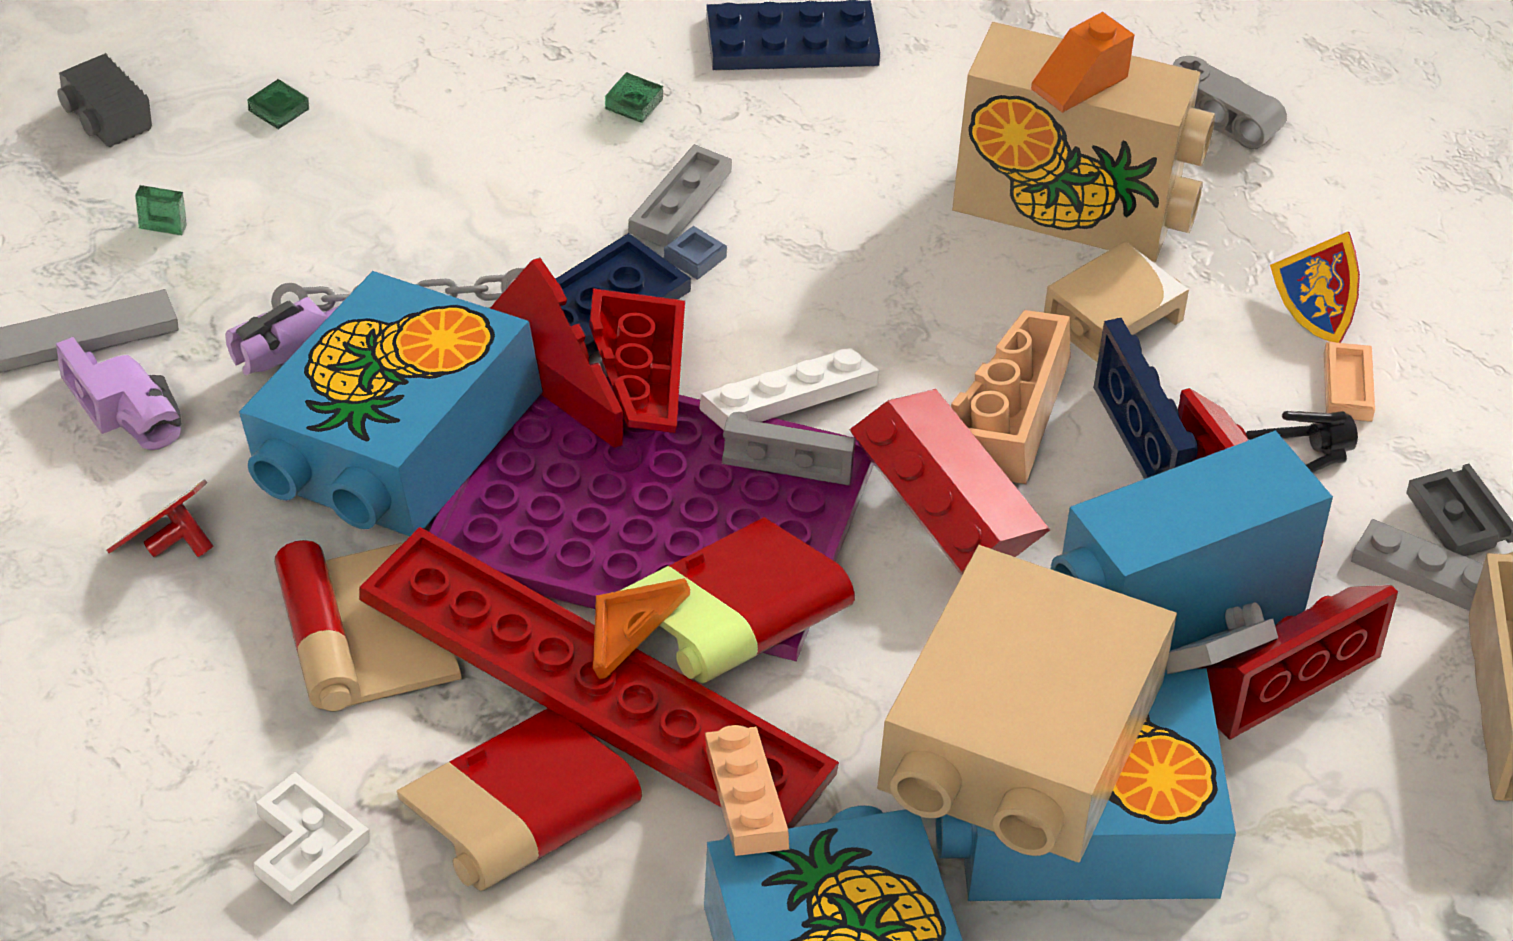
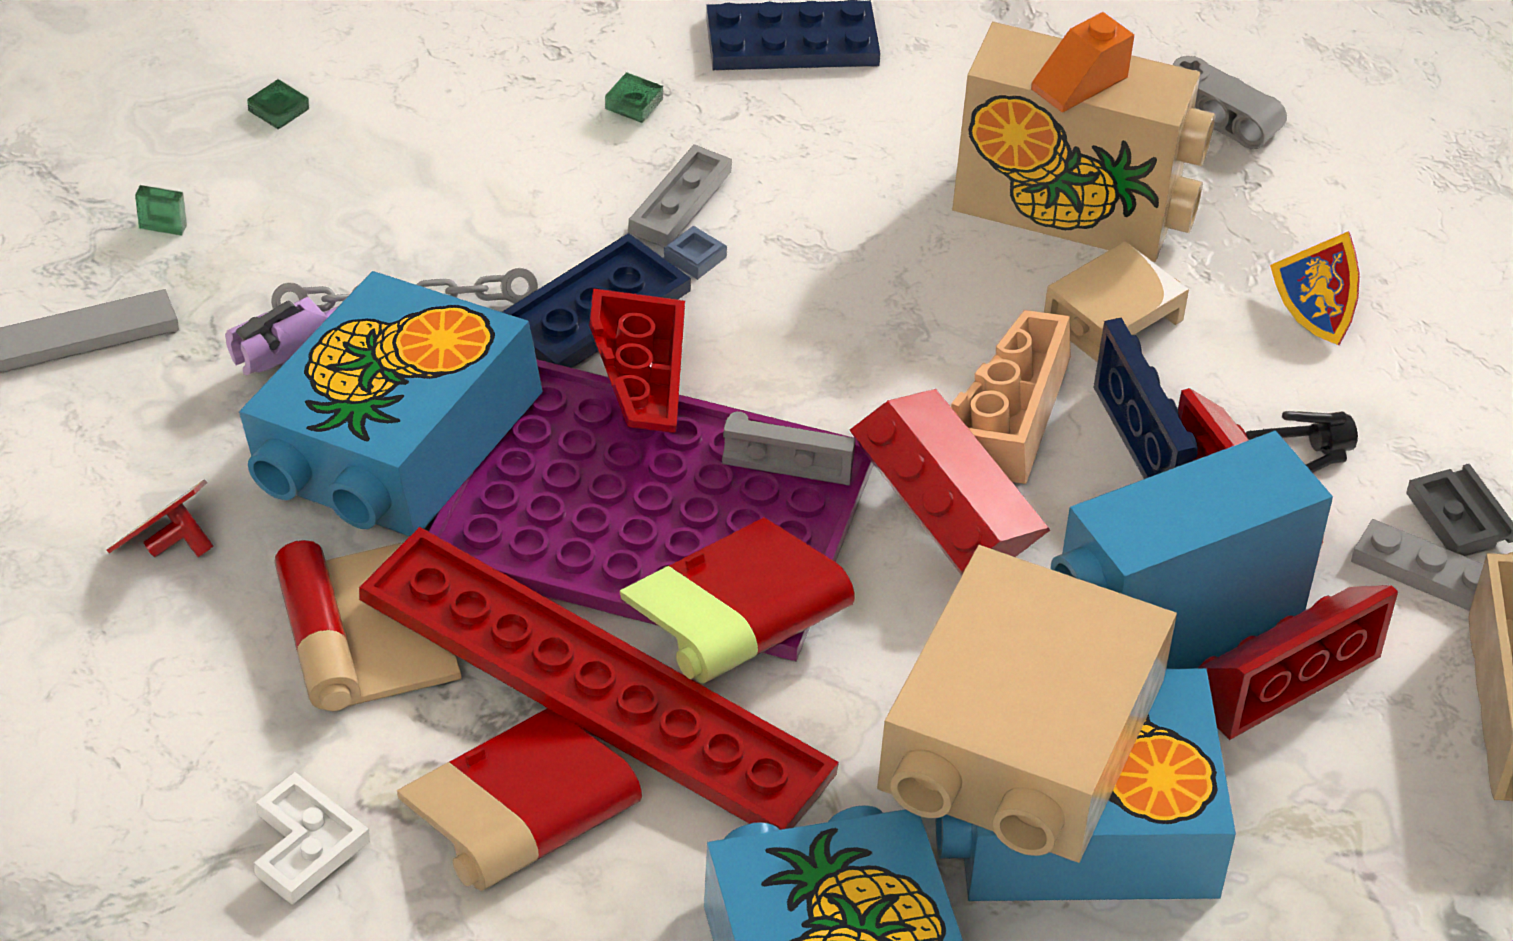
lavender plate [56,337,182,450] -> none
dark grey brick [57,53,152,147] -> none
red wedge [490,257,623,448] -> none
orange tile [593,578,690,679] -> none
white plate [699,348,879,430] -> none
light nougat plate [705,725,789,856] -> none
light grey hinge [1166,602,1278,674] -> none
light nougat tile [1324,342,1375,422] -> none

